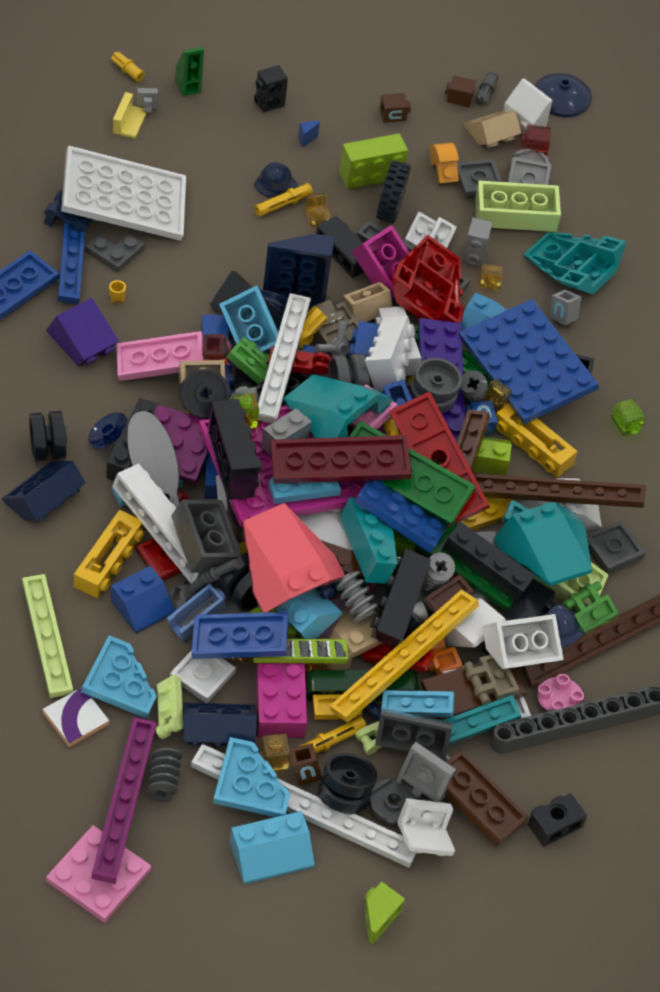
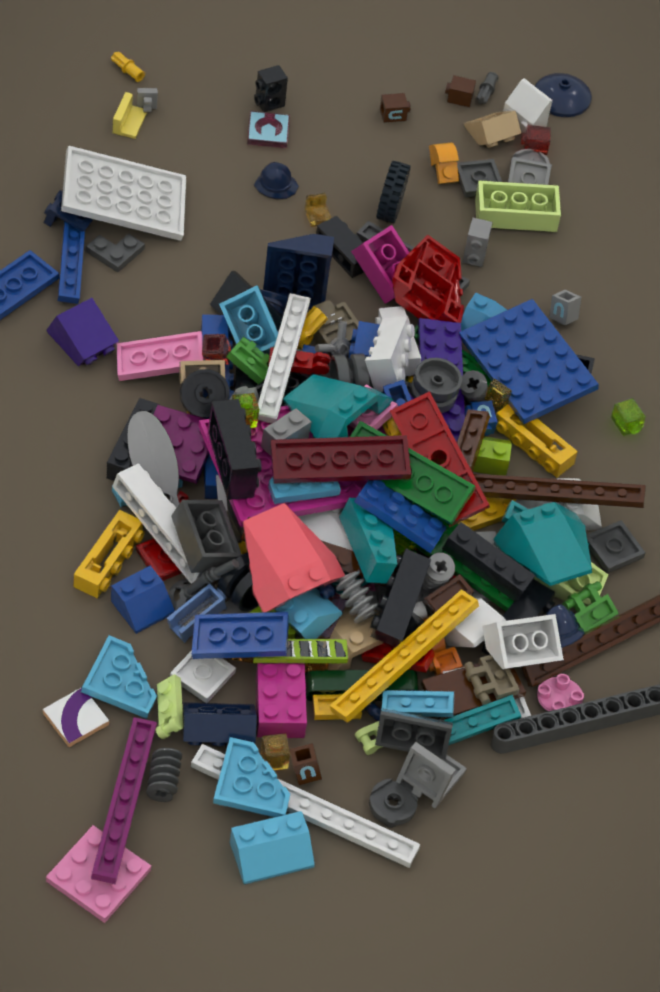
dark blue slope [1,461,86,522] -> none
yellowish green plate [22,574,73,698] -> none
black wheel [29,410,67,462] -> none
clear blue dish [89,412,127,447] -> none
yellow hose [109,280,126,303] -> none
green slope [175,47,204,97] -> none
yellow pin [254,183,313,217] -> none
blue slope [298,120,320,147] -> none
yellow pin [299,716,366,754] -> none
black wheel [318,753,378,814] -> none
lime piece [339,133,408,189] -> none
tan brick [343,282,393,322] -> none
lime slope [364,882,405,945] -> none
white bracket [397,798,455,856] -> none
white slope [403,211,457,248] -> none
reddish brown tile [445,750,529,847] -> none
clear yellow bracket [479,263,503,290] -> none
teal wedge [524,232,626,295] -> none
black brick [528,793,587,847] -> none
none -> tile [247,111,290,148]

